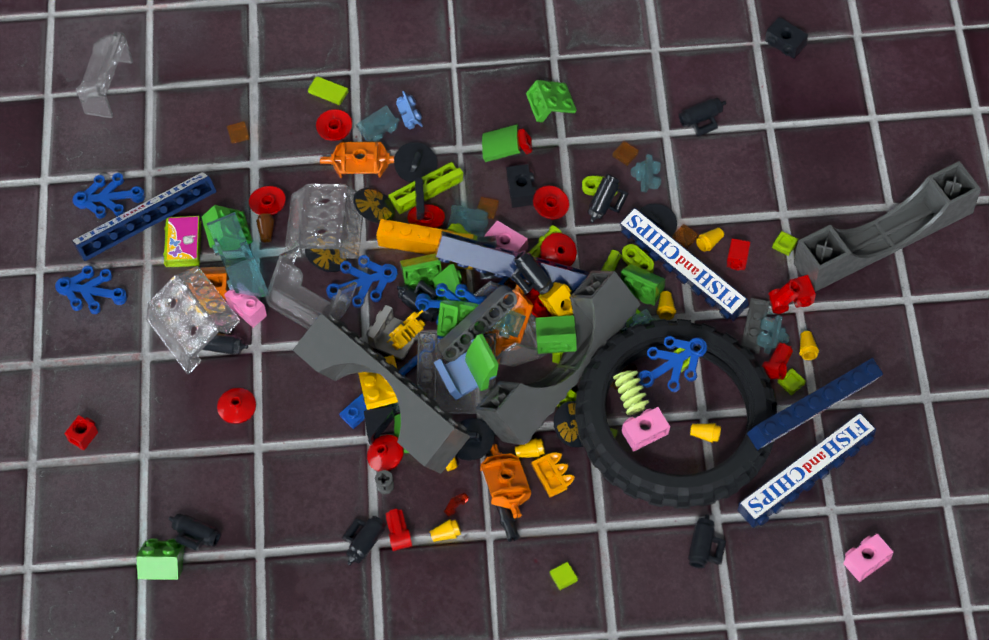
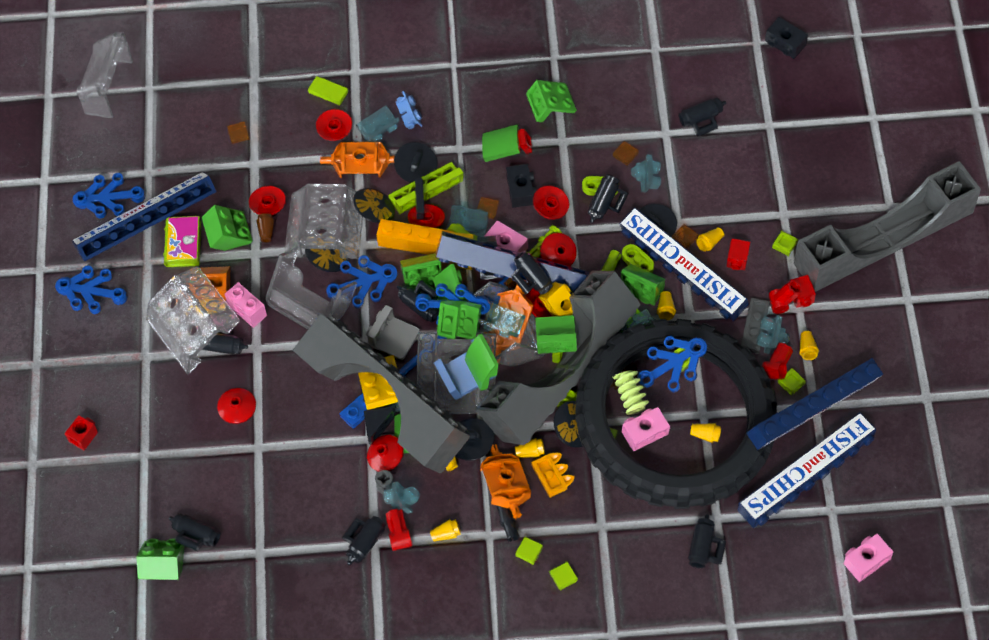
clear light blue windscreen [207,212,270,298] -> none
yellow hinge [387,310,425,350] -> none
dark grey beam [437,285,518,362] -> none
clear red tile [444,493,469,516] -> none
none -> clear light blue hips [384,482,420,514]
none -> lime tile [515,537,543,565]

